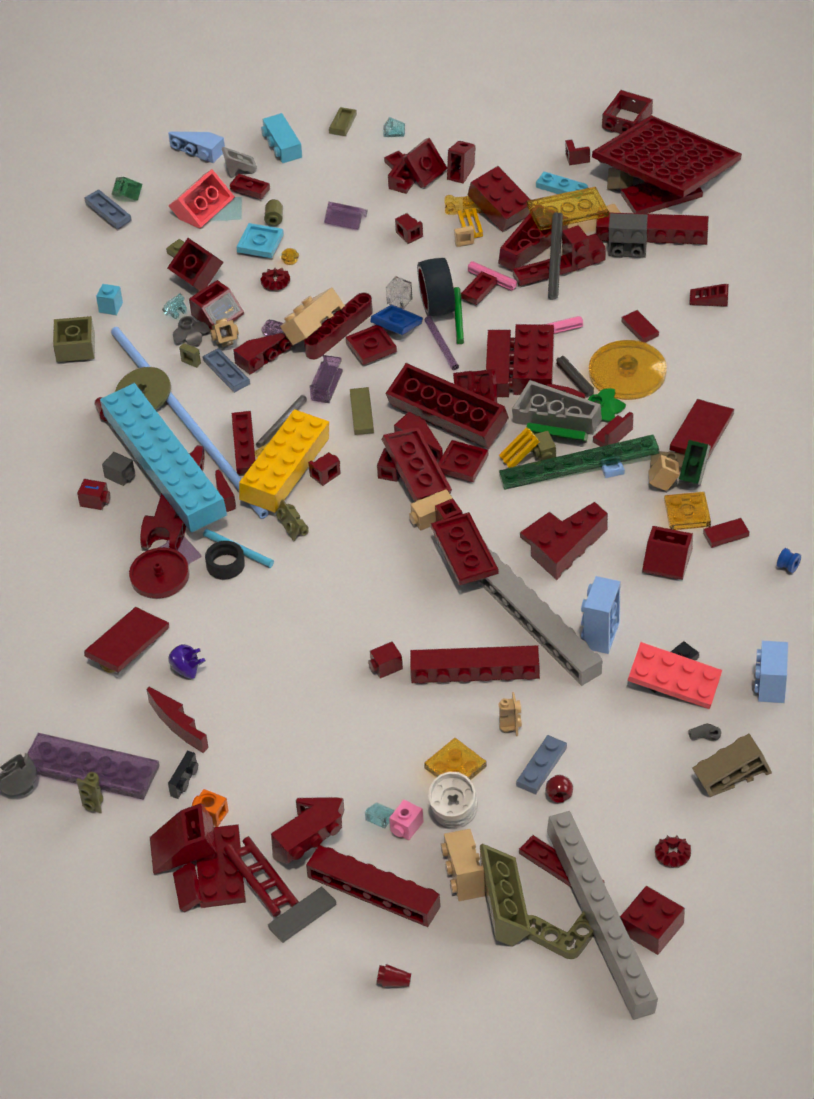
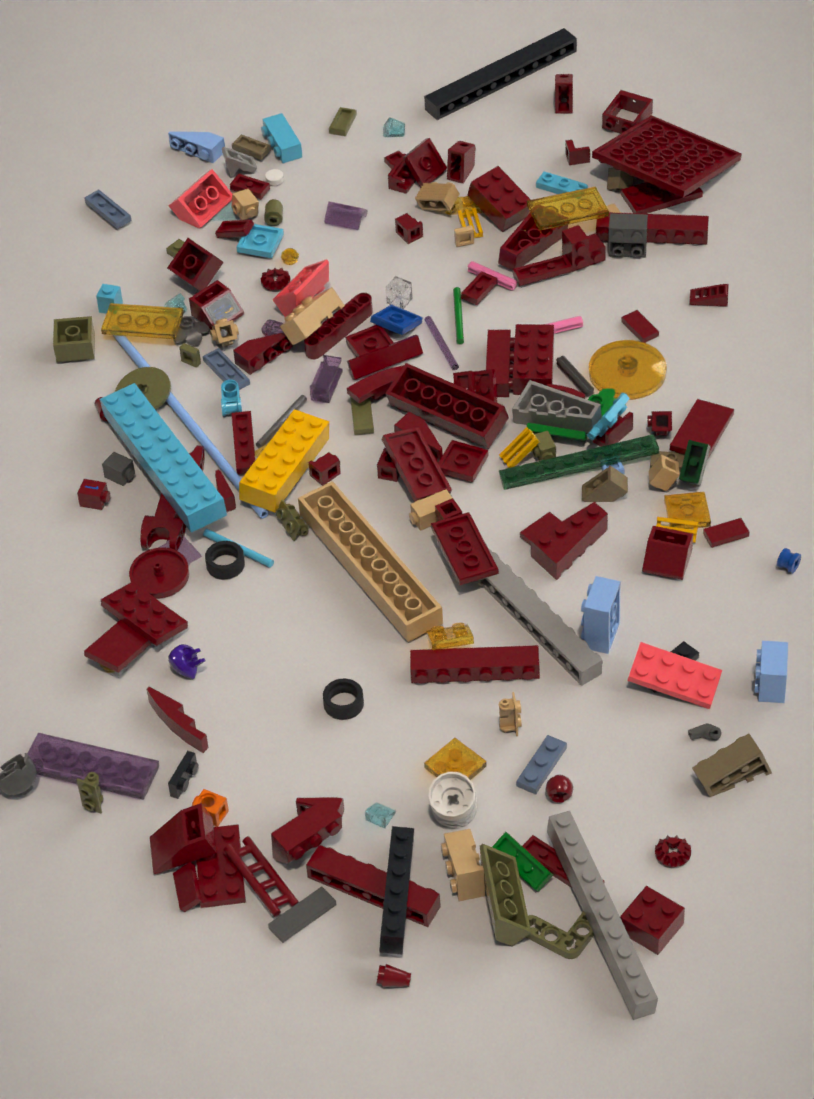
clear green panel [111,177,143,201] -> none
dark red brick [368,641,403,679] -> none
bright pink brick [389,800,424,840] -> none
black wheel [417,258,455,316] -> none
dark grey axle [548,212,563,299] -> none
none -> clear yellow tile [101,303,184,339]
none -> dark red plate [101,582,188,646]
none -> dark red tile [215,219,254,238]
none -> medium azure piece [221,380,242,417]
none -> dark tan plate [231,134,271,160]
none -> tan brick [231,189,259,220]
none -> white tile [265,169,284,186]
none -> coral slope [272,259,329,317]
none -> tan brick [298,481,443,642]
none -> black tyre [323,678,364,720]
none -> dark red tile [347,335,423,380]
none -> dark red slope [347,365,404,404]
none -> black arch [379,826,414,955]
none -> tan brick [415,182,460,211]
none -> black brick [424,28,577,120]
none -> clear yellow plate [427,623,474,650]
none -> green tile [492,831,553,892]
none -> dark red torso [555,74,573,114]
none -> dark tan slope [582,466,628,502]
none -> medium azure plate [587,393,630,440]
none -> dark red brick [647,411,672,435]
none -> yellow tile [656,517,699,543]

